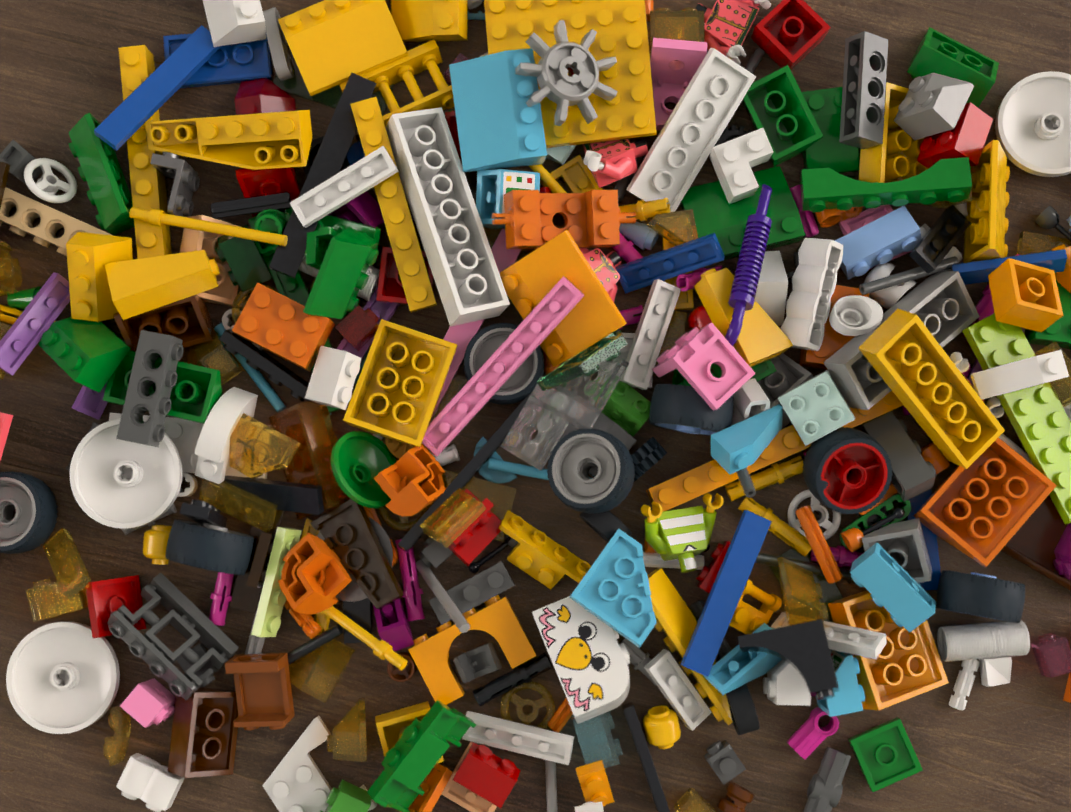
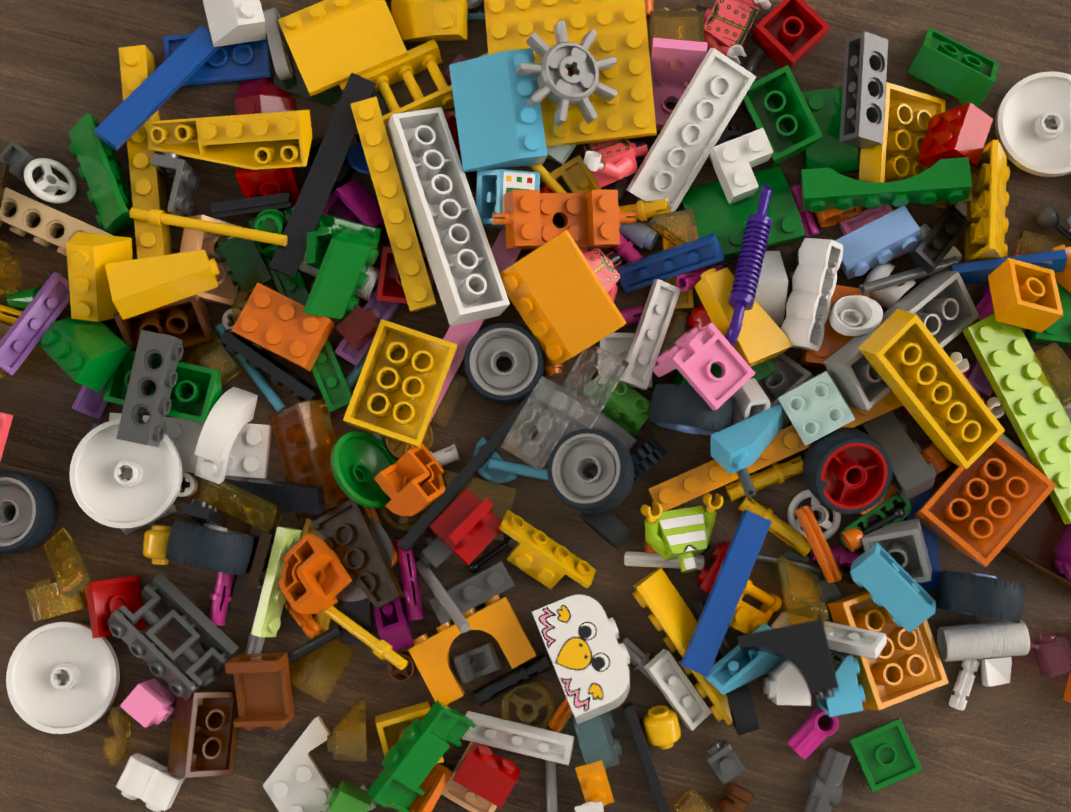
clear yellow slope [229,413,300,479] -> none
white plate [290,146,399,228] -> none
white brick [305,346,362,410] -> none
clear yellow plate [420,488,486,548] -> none
bright pink tile [422,276,585,457] -> none
clear green wing [537,329,628,391] -> none
medium azure plate [569,529,656,647] -> none
light grey slope [894,73,974,140] -> none
white slope [970,350,1069,400] -> none

